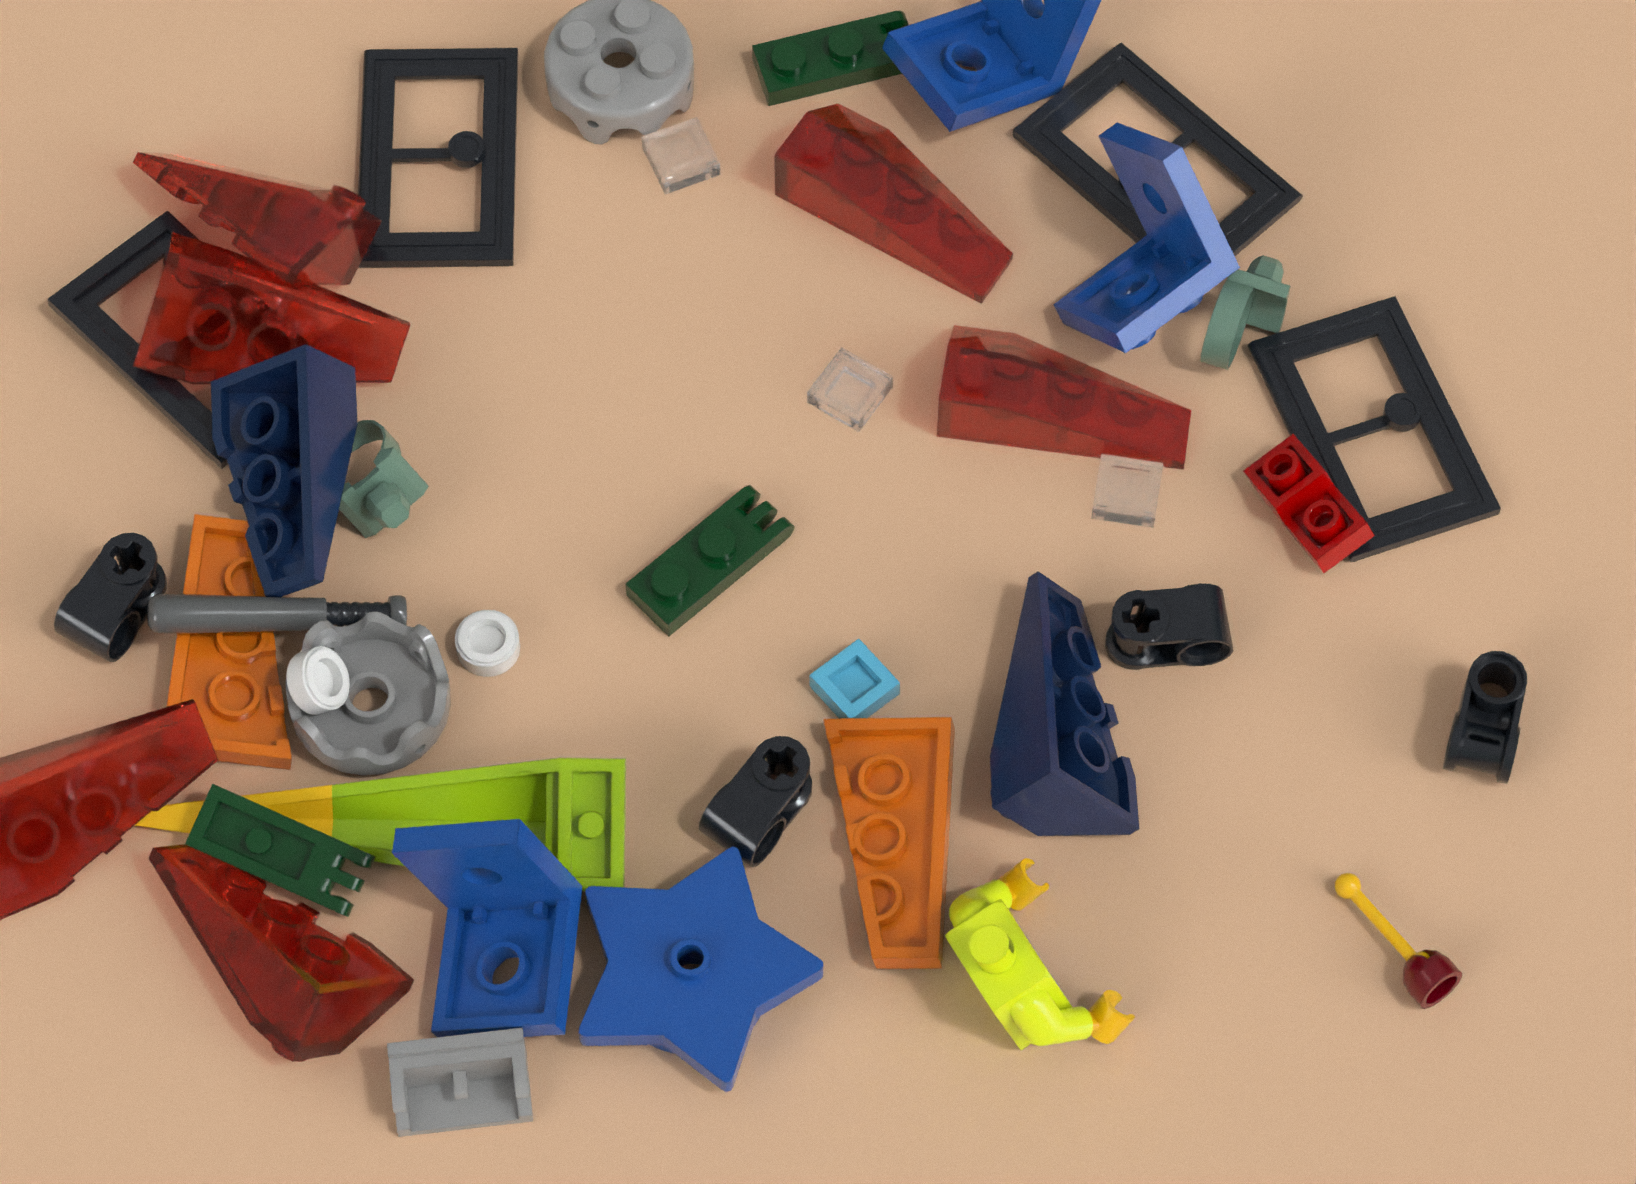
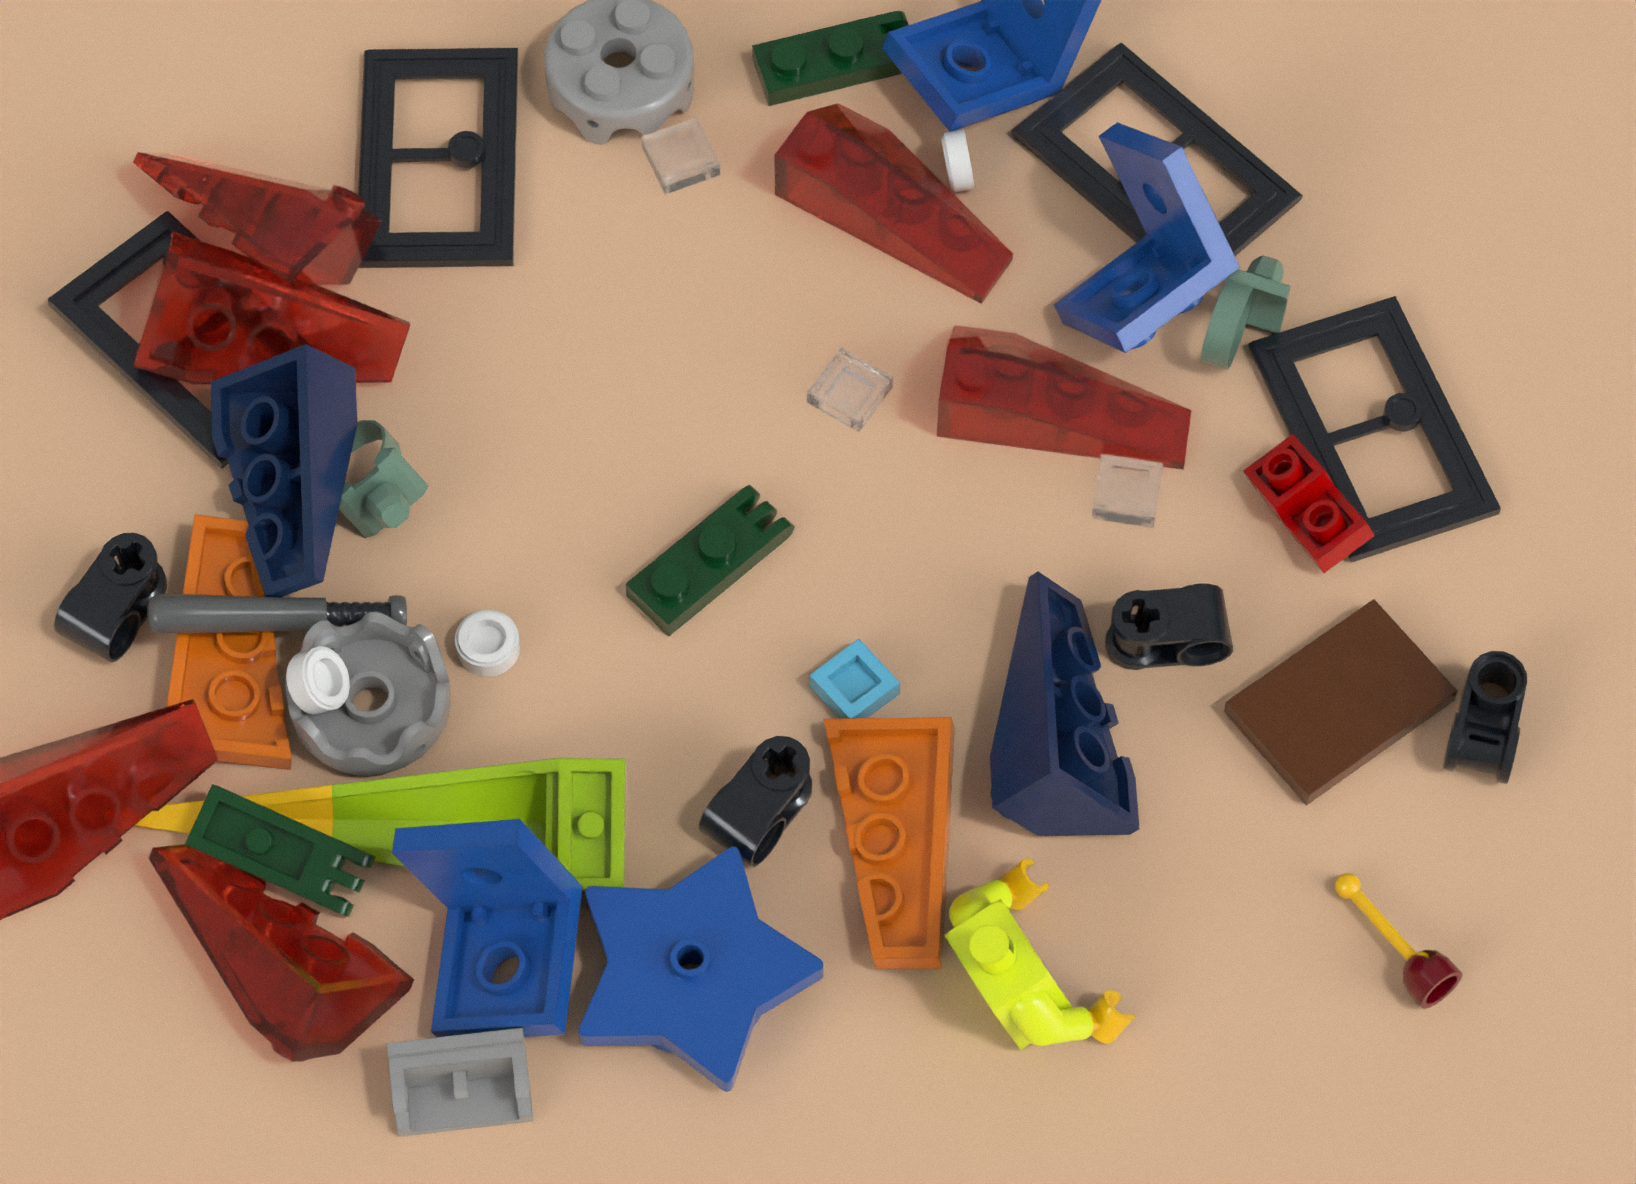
none -> white tile [941,129,975,192]
none -> reddish brown tile [1224,599,1458,806]

